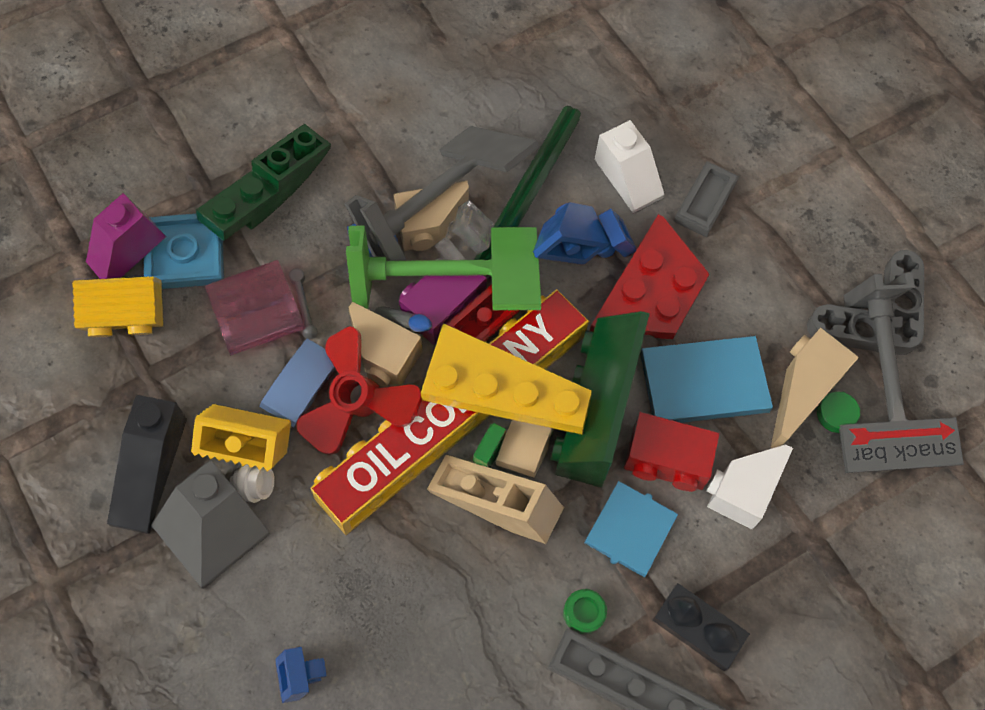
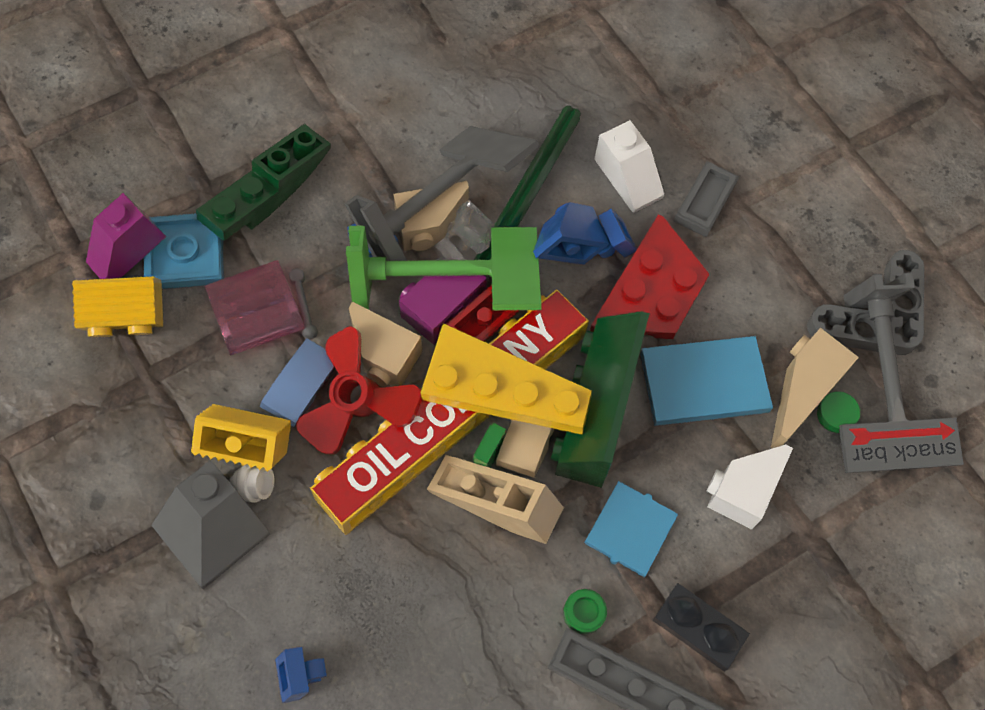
black slope [107,394,187,534] -> none
piece [375,306,432,332] -> none
red brick [624,412,720,492] -> none

